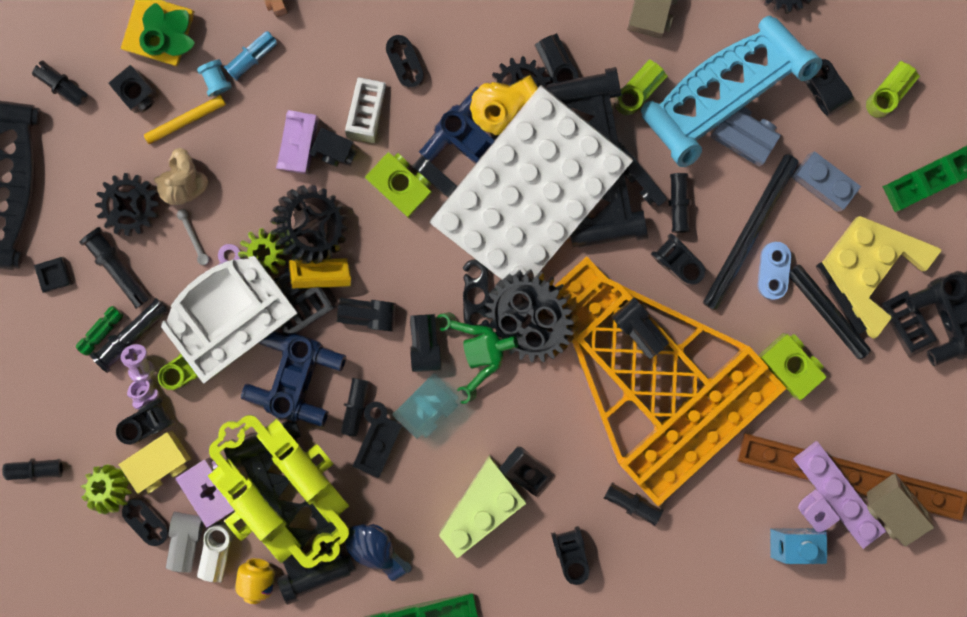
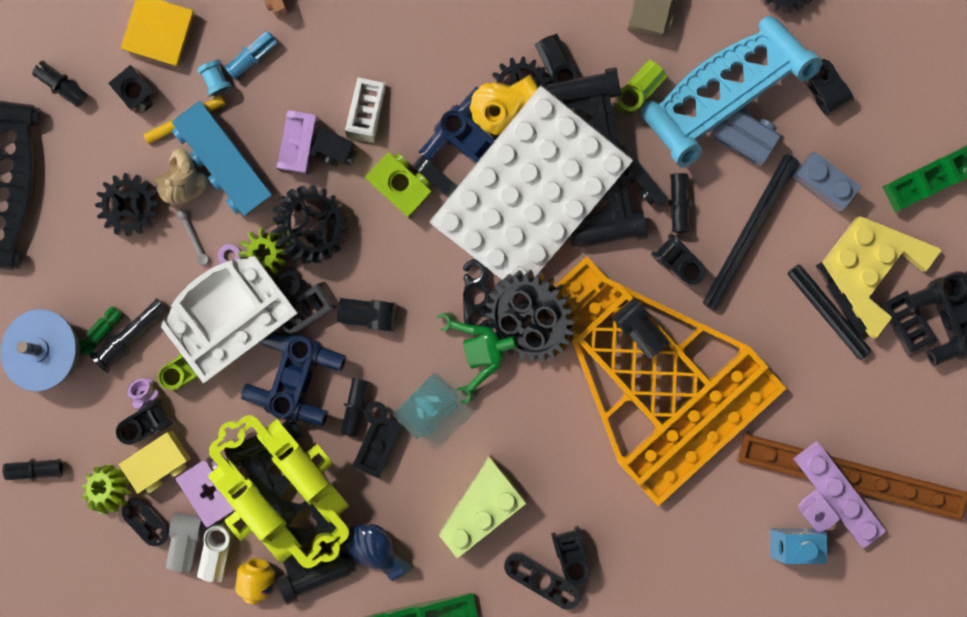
black tile [34,257,72,293] -> none
black pin [79,227,151,309] -> none
lavender bush [121,344,155,383] -> none
green plate [139,3,195,56] -> none
yellow tile [289,258,351,289] -> none
black beam [386,35,424,89] -> none
black piece [410,314,441,372] -> none
black slope [499,446,554,497] -> none
black pin [603,482,664,526] -> none
light blue plate [757,242,791,300] -> none
lime brick [758,333,826,401] -> none
lime piece [866,61,920,118] -> none
dark tan brick [866,473,934,547] -> none
none -> medium blue piece [1,309,80,391]
none -> dark azure brick [171,100,273,216]
none -> black beam [504,552,580,610]

